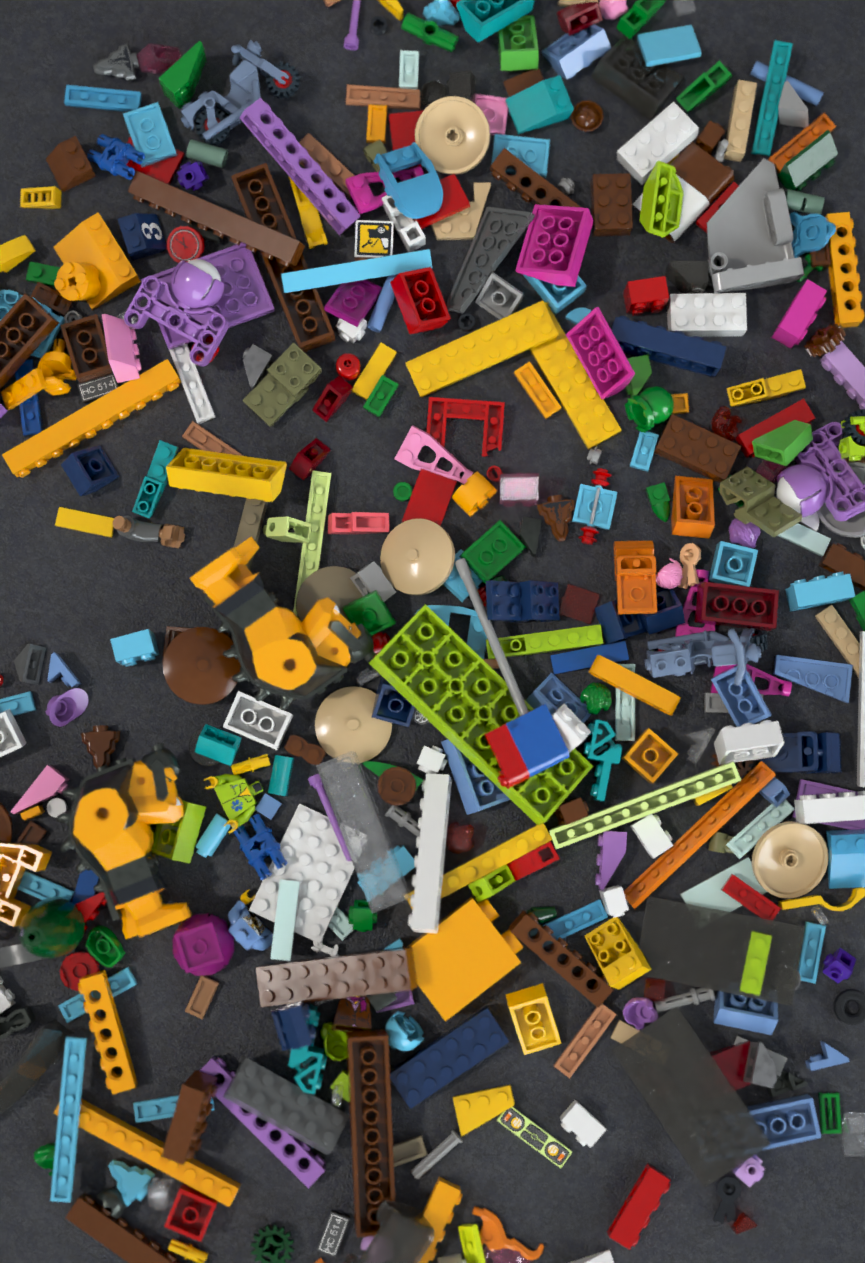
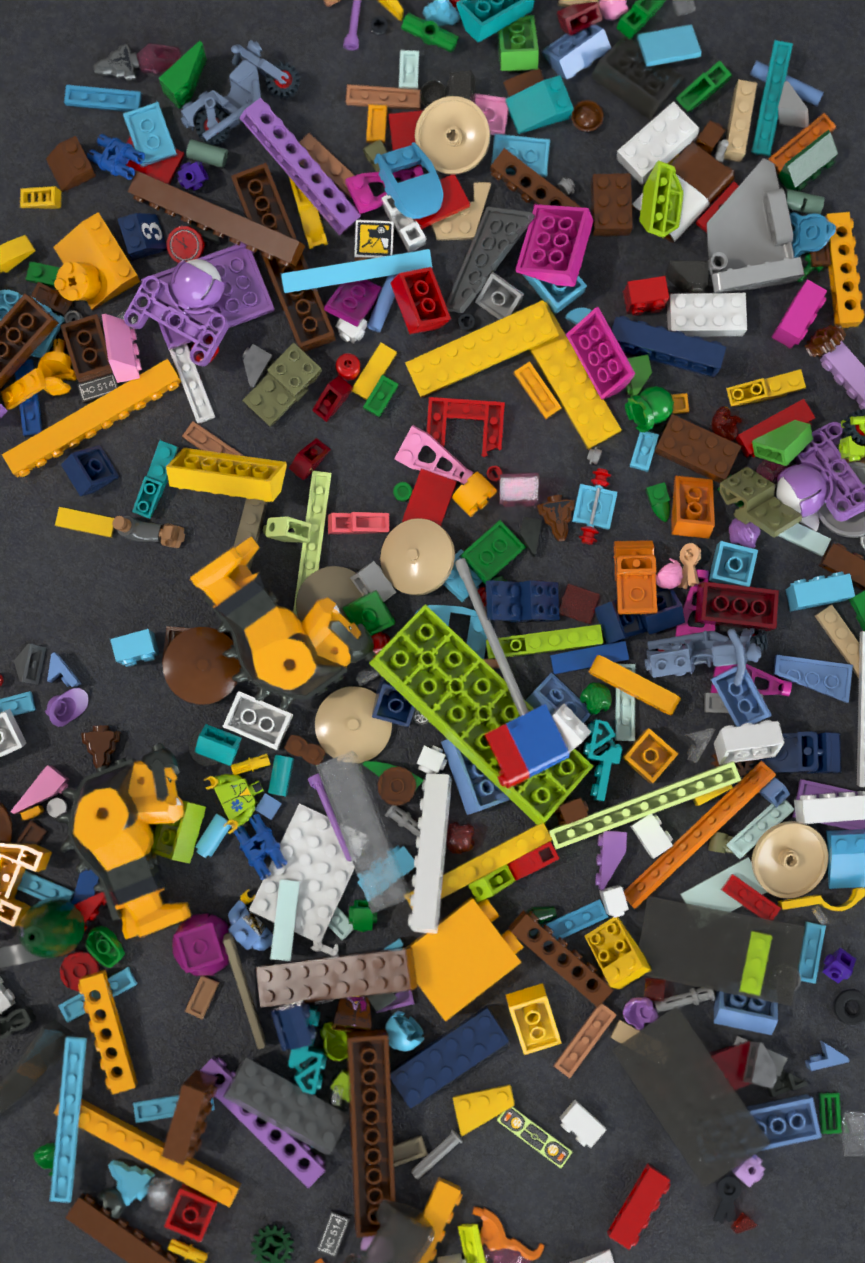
none -> dark tan tile [223,932,266,1049]

